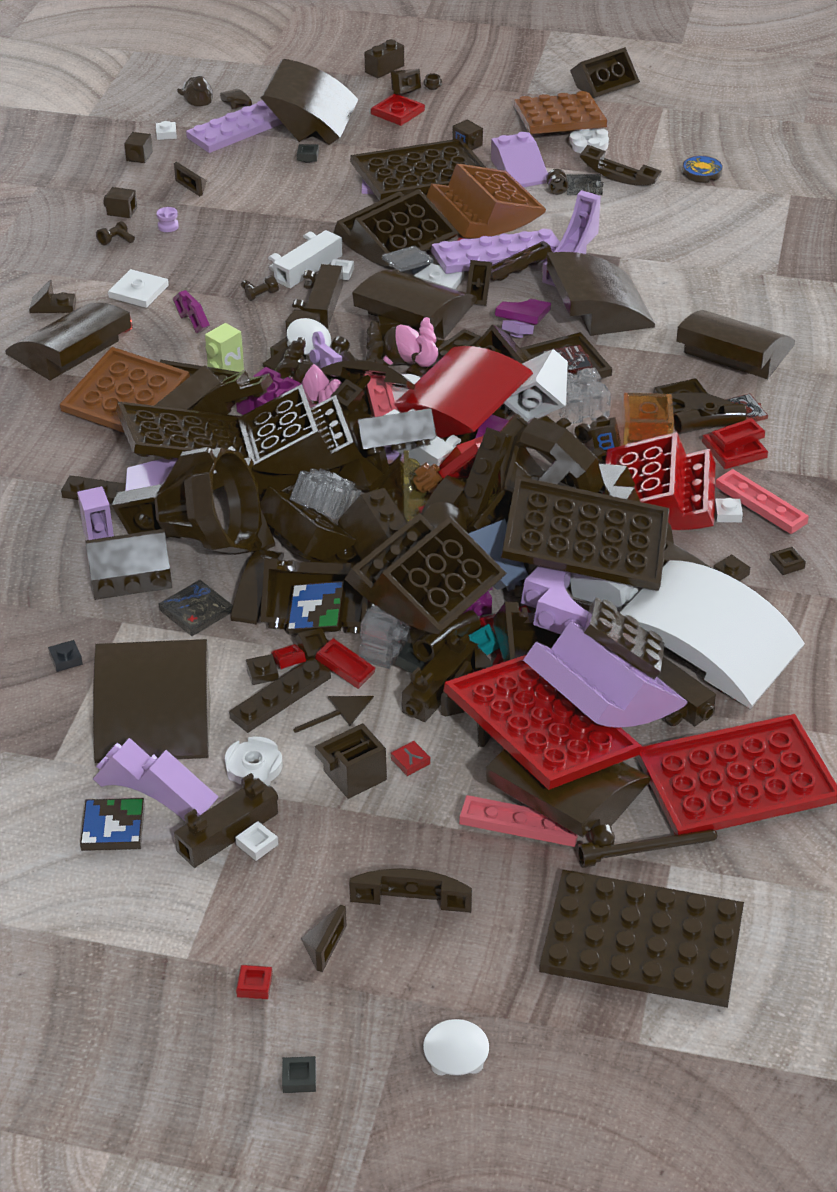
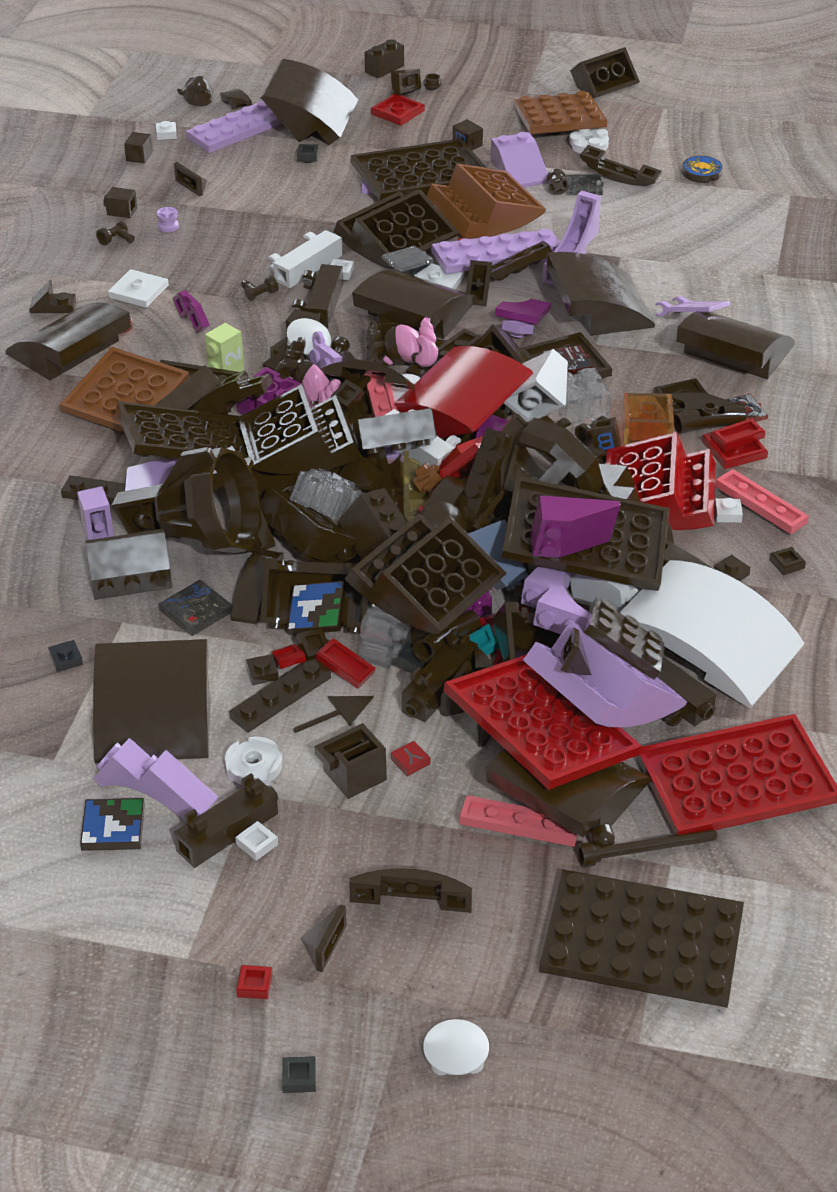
none -> magenta slope [531,496,620,558]
none -> dark brown slope [561,628,592,675]
none -> lavender flag [655,296,730,317]

